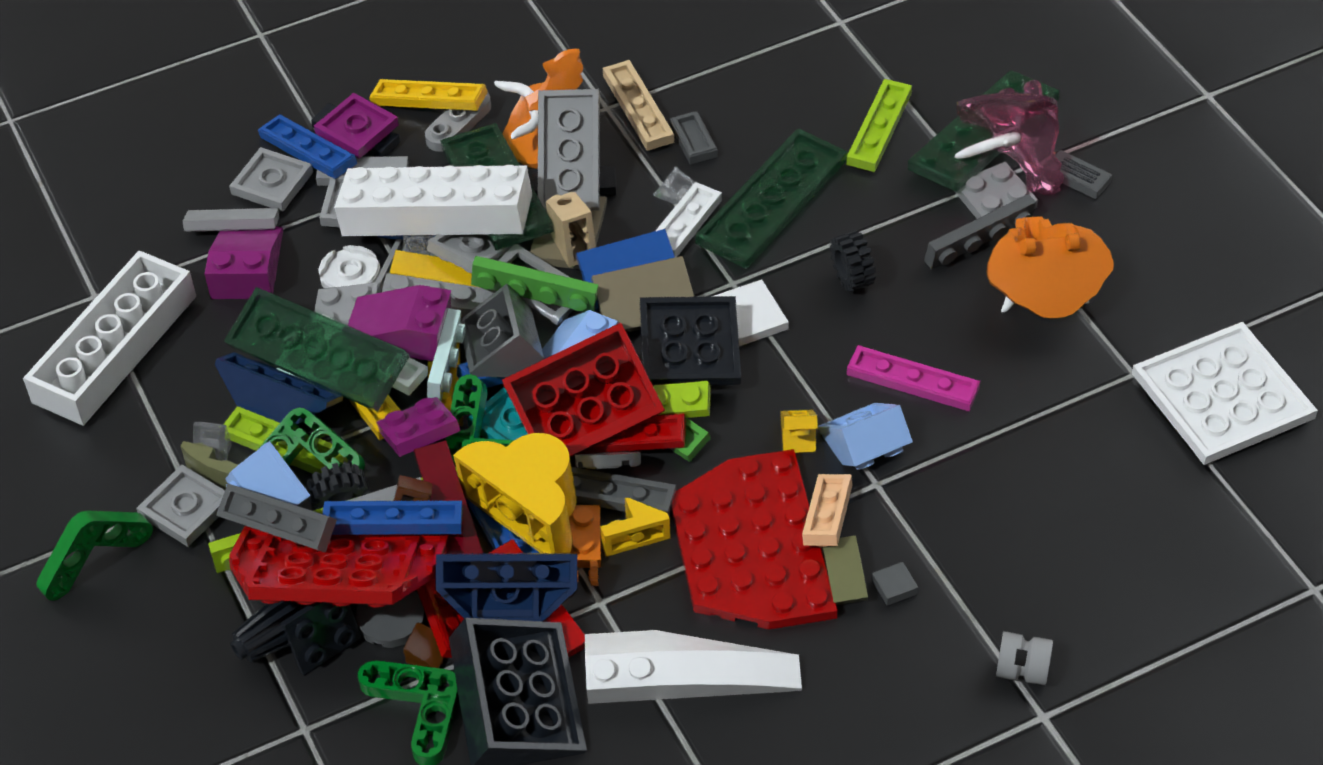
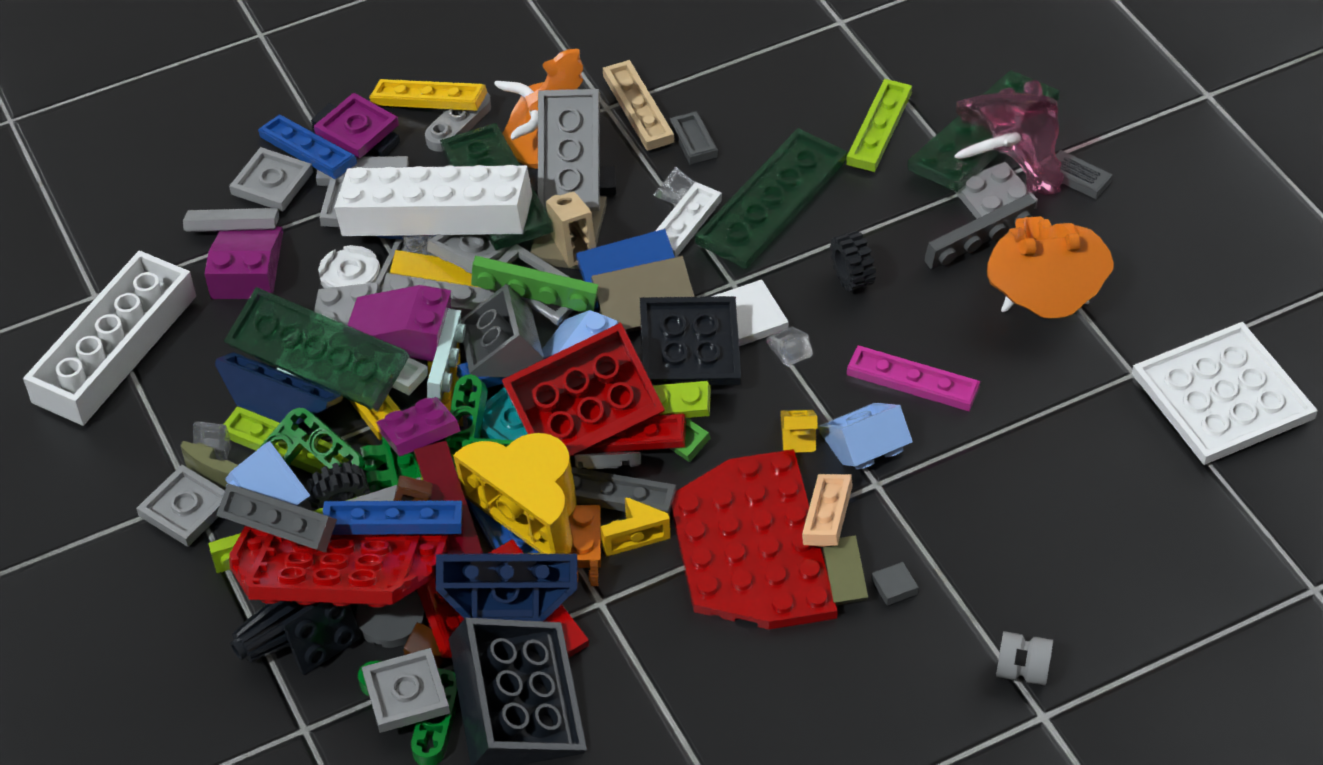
green beam [36,510,153,601] -> none
white wedge [585,630,802,704] -> none
none -> green plate [360,437,421,493]
none -> light grey plate [362,648,450,733]
none -> clear slope [766,326,813,366]

